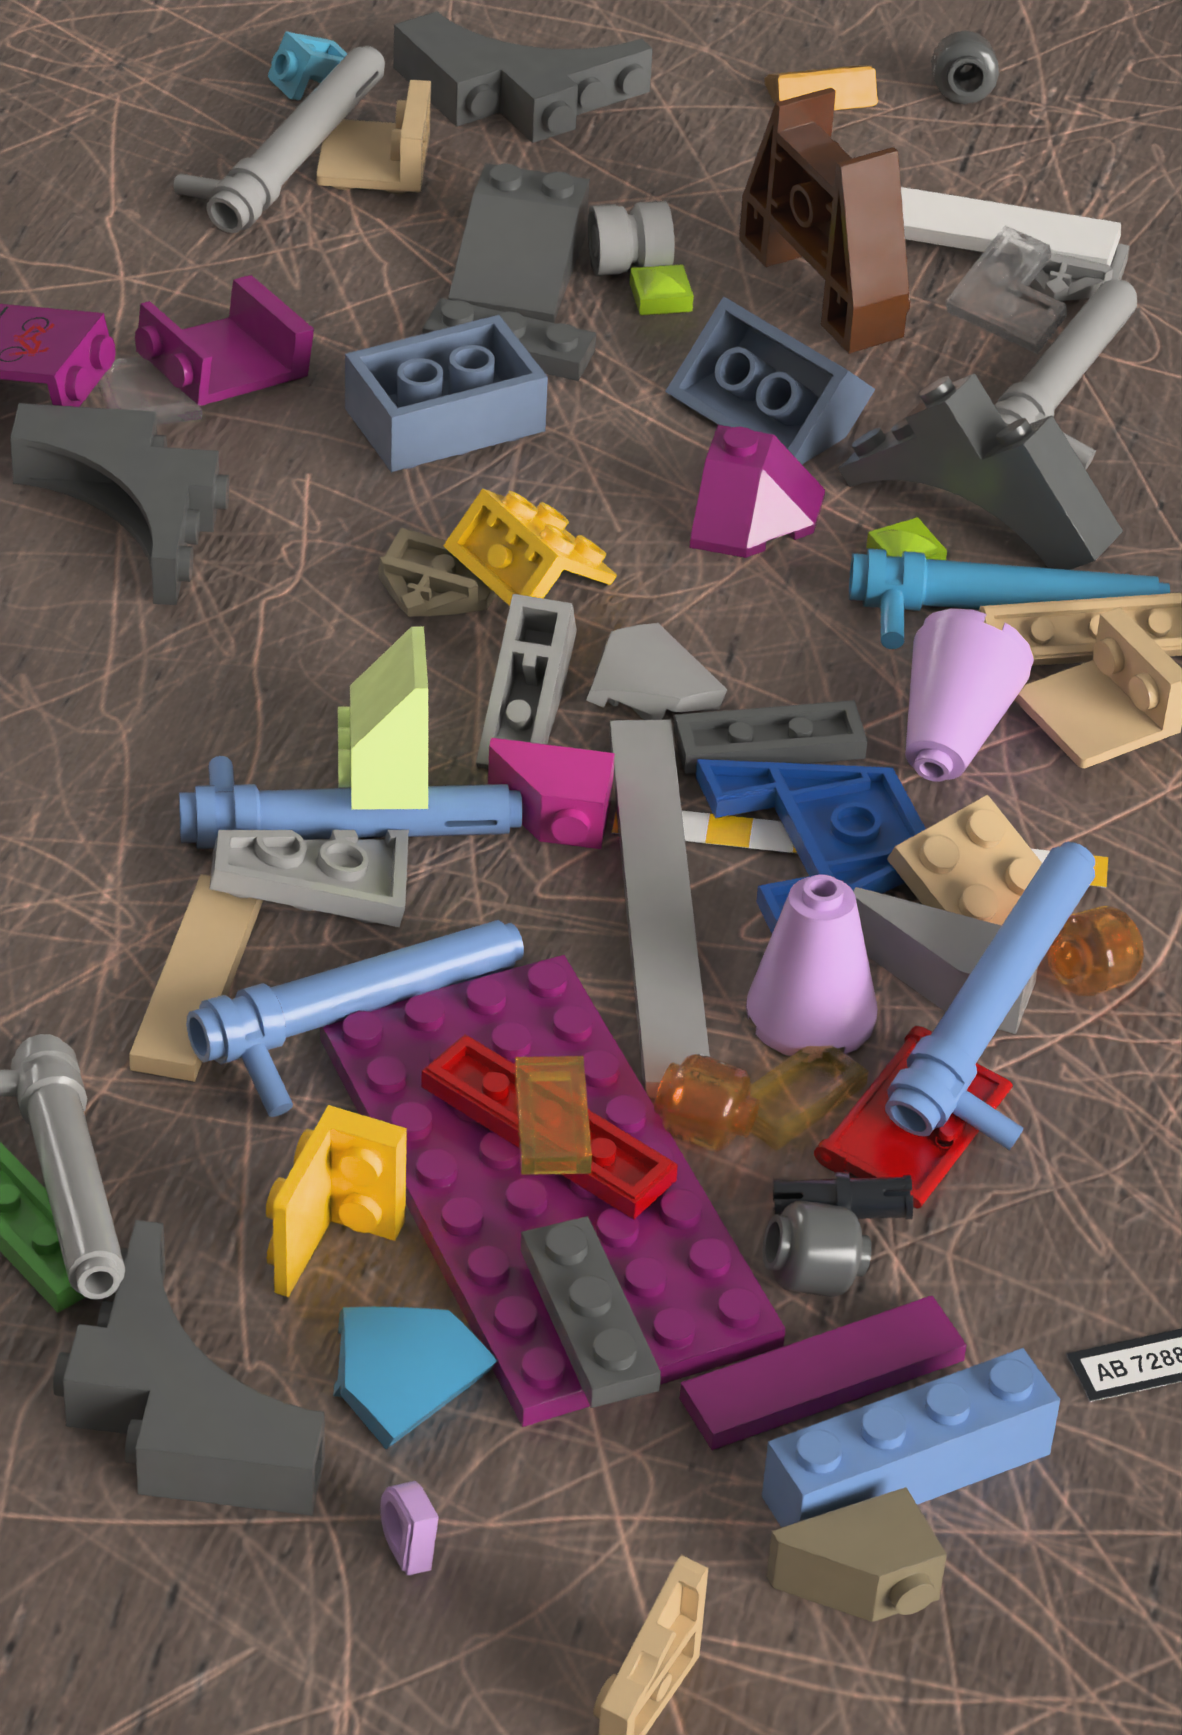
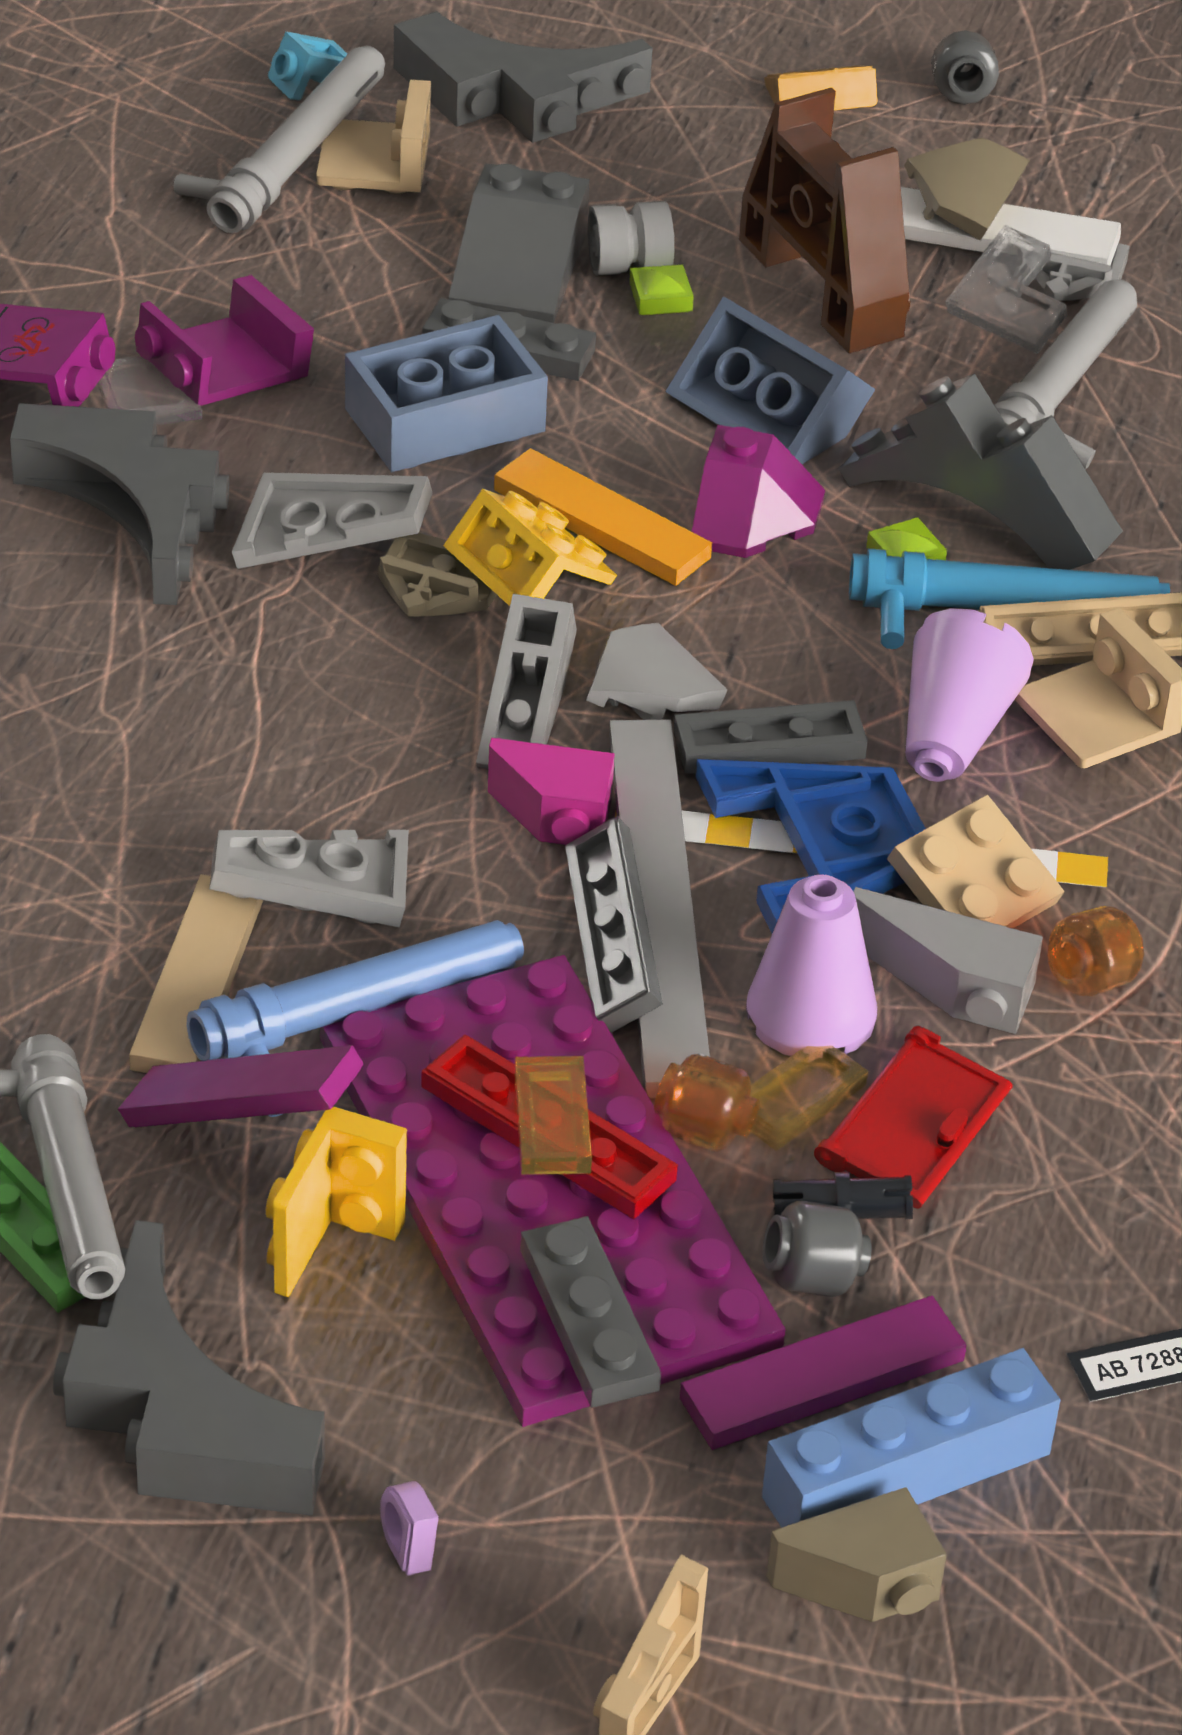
medium blue cylinder [179,756,522,849] -> none
dark azure slope [333,1307,497,1449] -> none
yellowish green slope [338,626,428,810] -> none
medium blue cylinder [885,842,1095,1150] -> none
none -> magenta tile [118,1045,364,1127]
none -> light grey wing [232,472,433,569]
none -> light orange tile [494,448,712,586]
none -> dark grey tile [565,816,663,1033]
none -> dark tan slope [904,138,1030,241]

